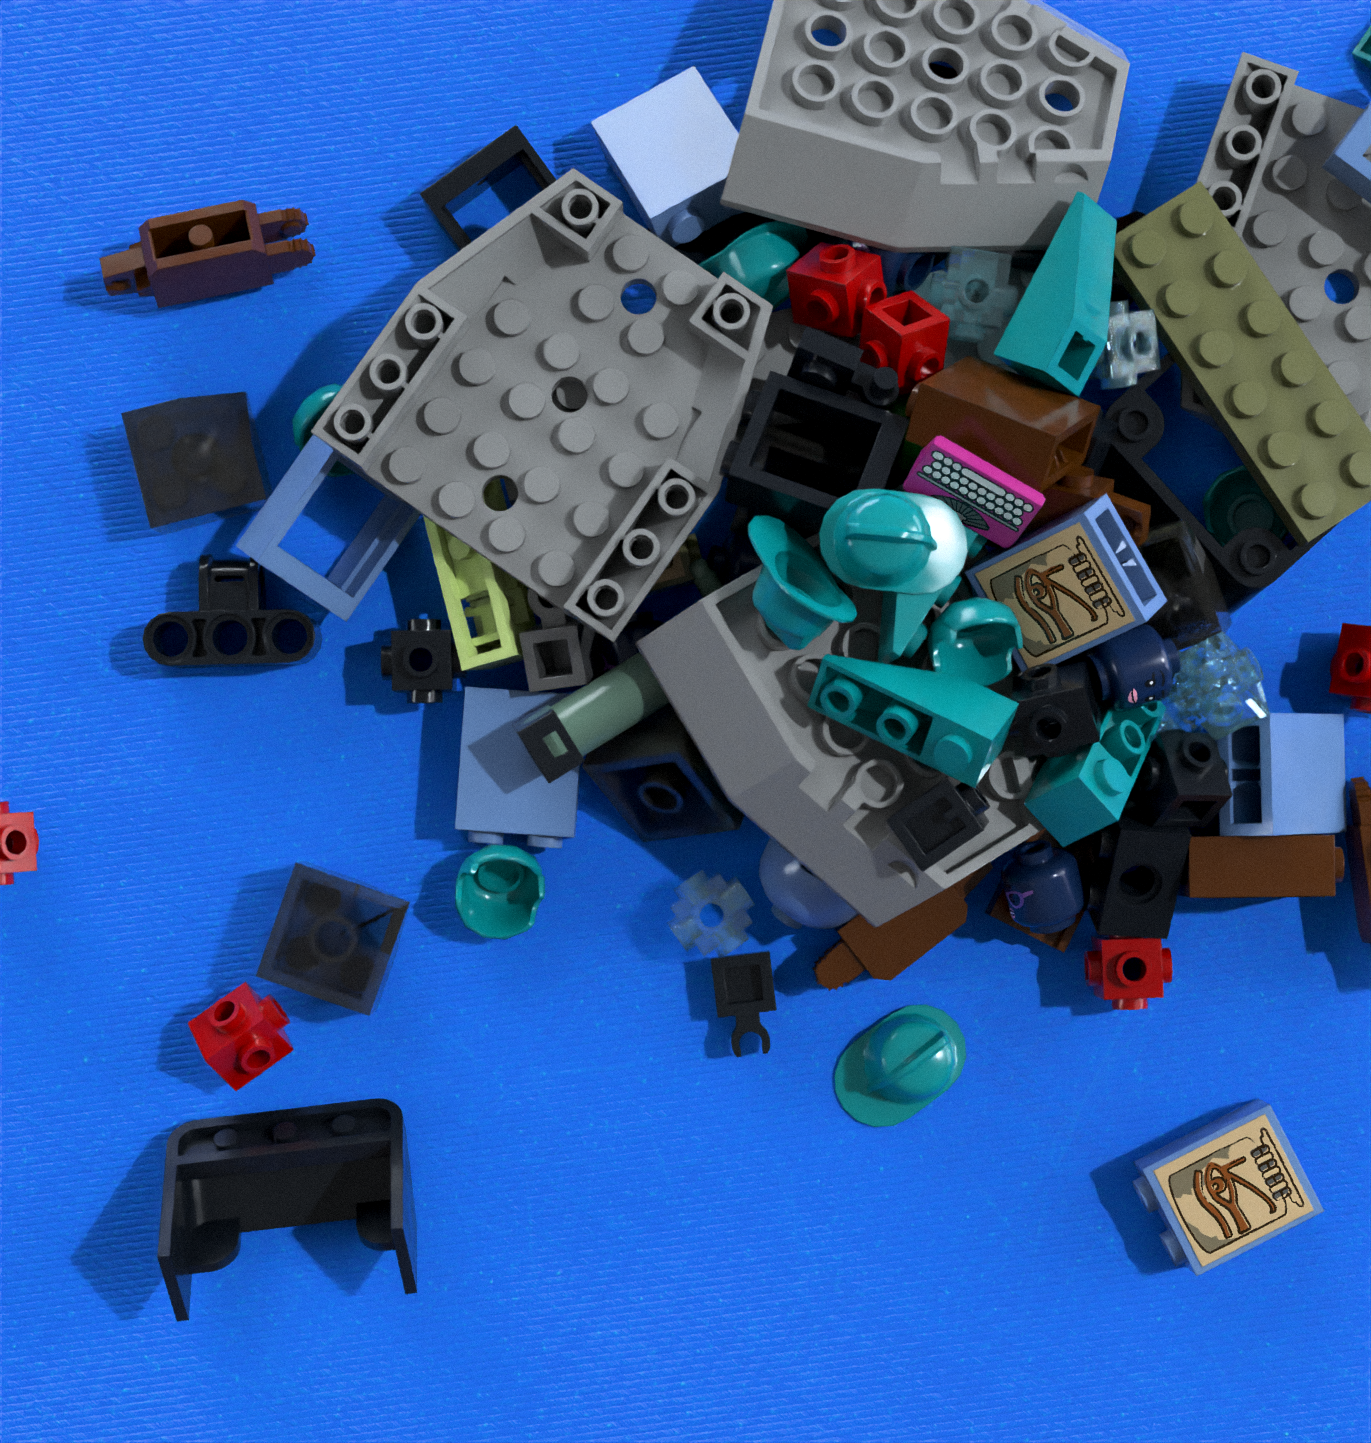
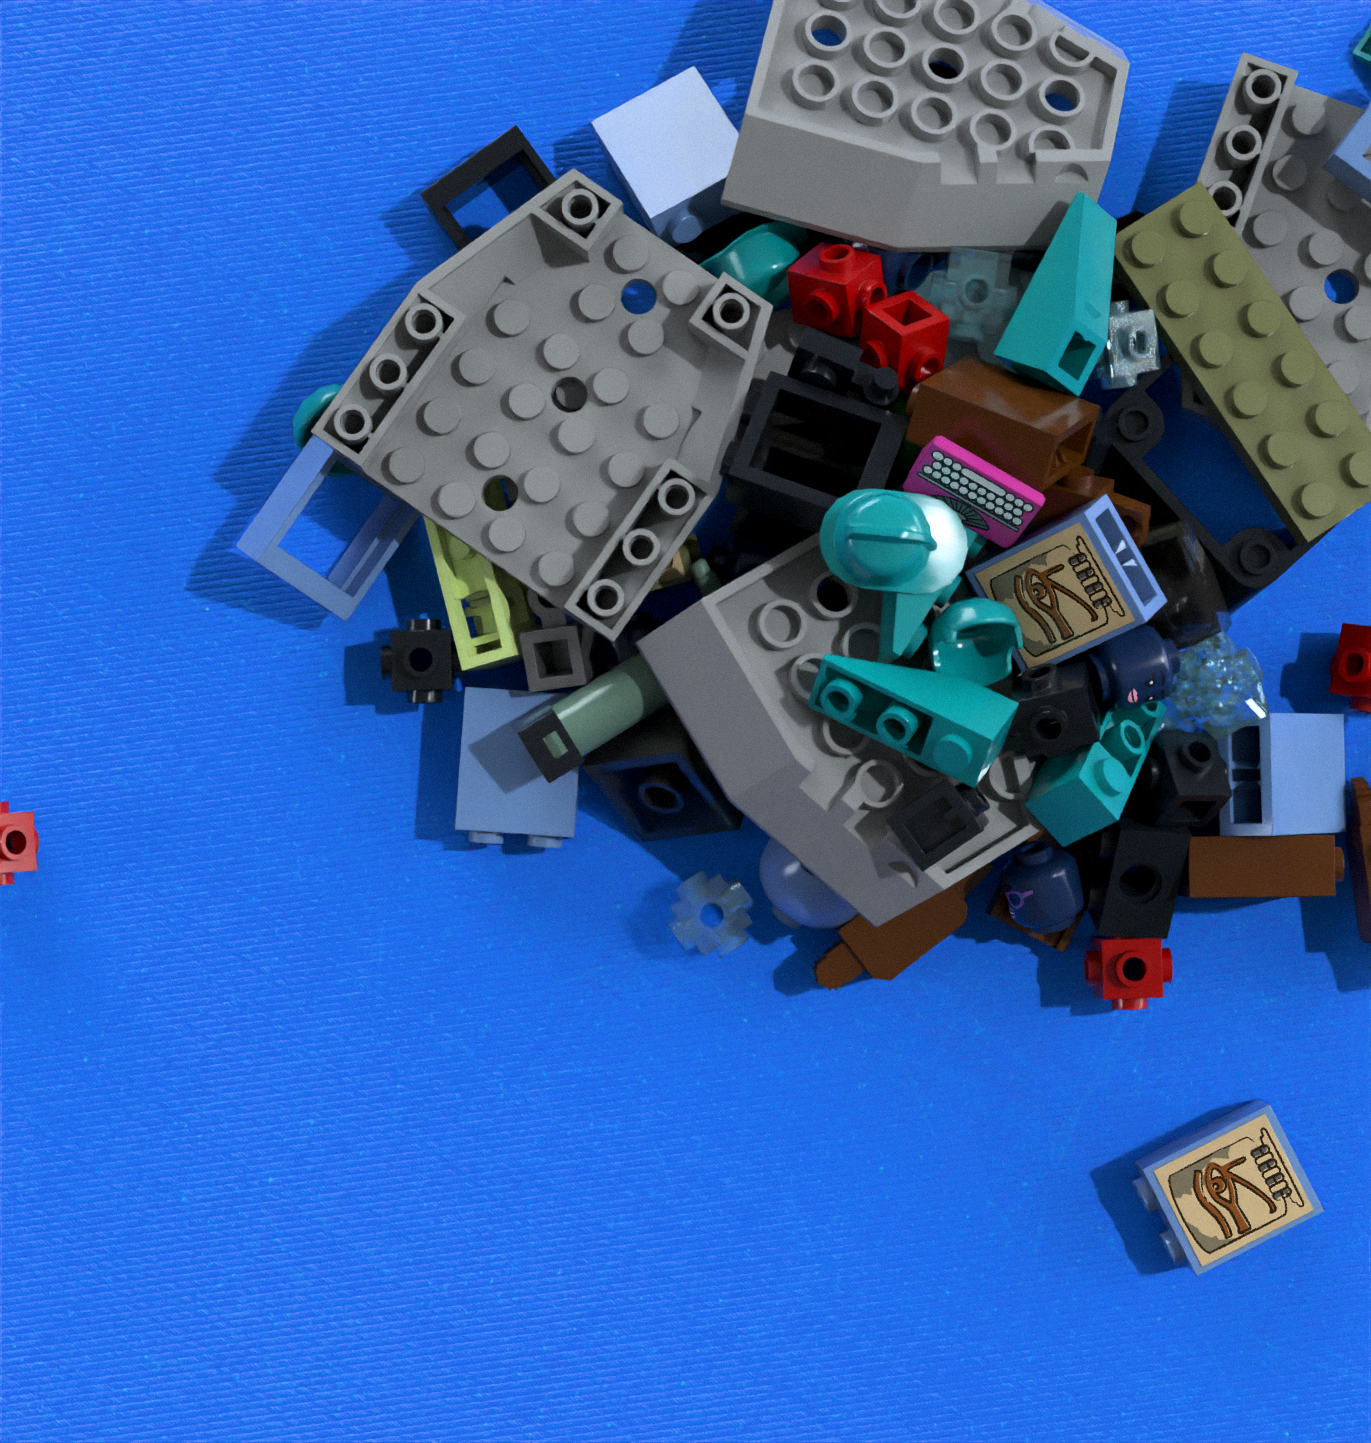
hinge [99,200,316,308] -> none
clear smoke slope [121,392,273,535] -> none
black piece [143,554,322,668] -> none
black windscreen [157,1098,417,1322] -> none
red brick [188,981,294,1091] -> none
clear smoke slope [256,861,410,1016] -> none
teal hair [455,844,545,940] -> none
black plate [710,950,777,1057] -> none
teal piece [748,515,857,651] -> none
teal piece [835,1005,966,1127] -> none
teal hair [1202,465,1289,546] -> none

